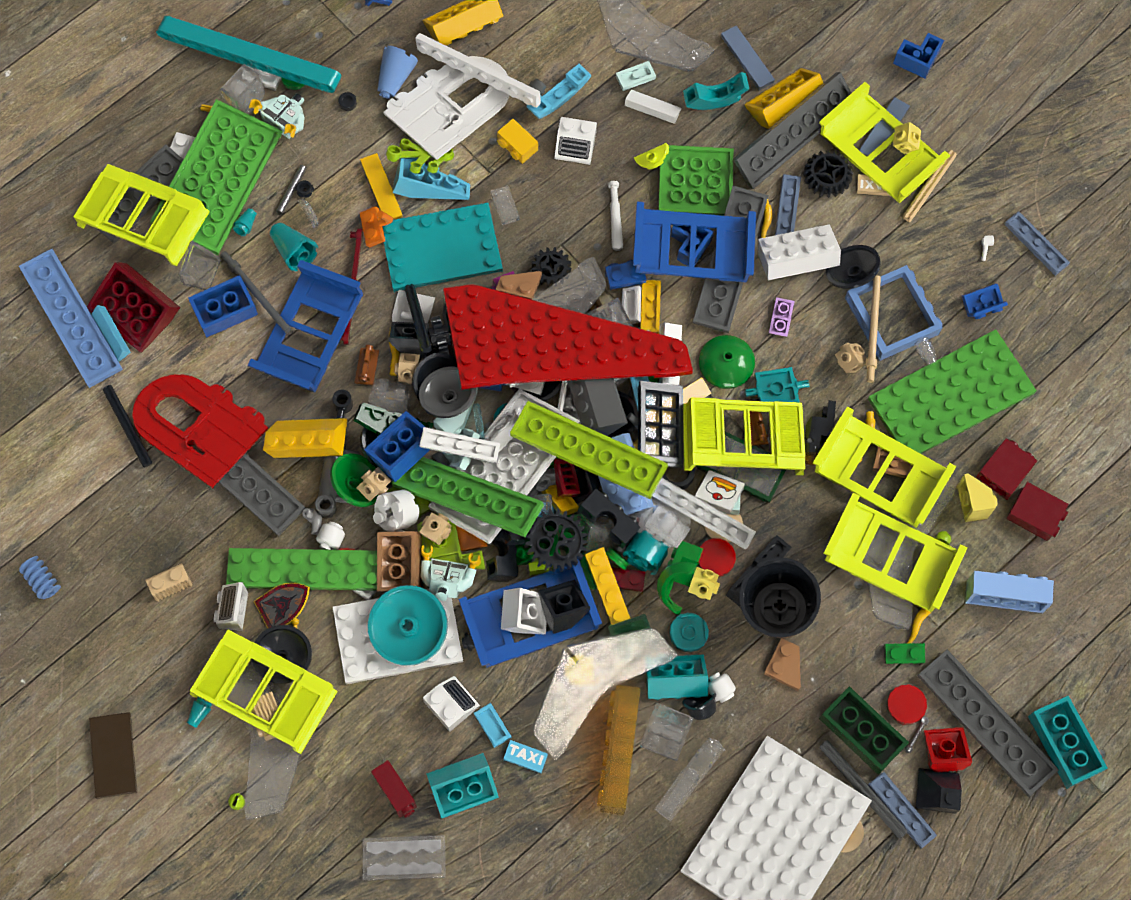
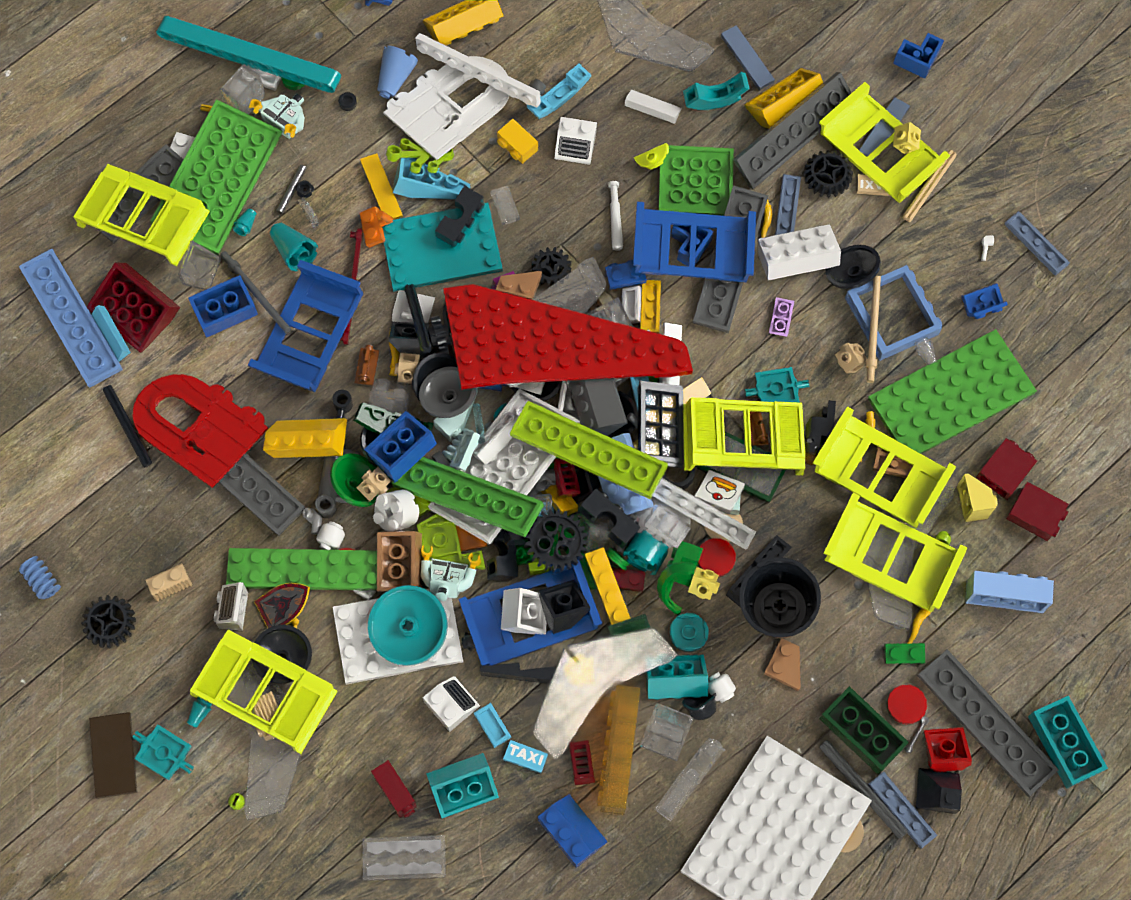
white tile [419,427,500,463] -> none
tan brick [419,513,452,545] -> none
light aqua plate [616,61,656,91] -> none
green dish [699,335,755,389] -> none
none -> black gear [81,595,136,649]
none -> teal plate [132,724,194,781]
none -> black arch [435,185,485,247]
none -> black slope [480,662,562,686]
none -> blue slope [538,794,608,868]
none -> dark red slope [569,740,595,785]

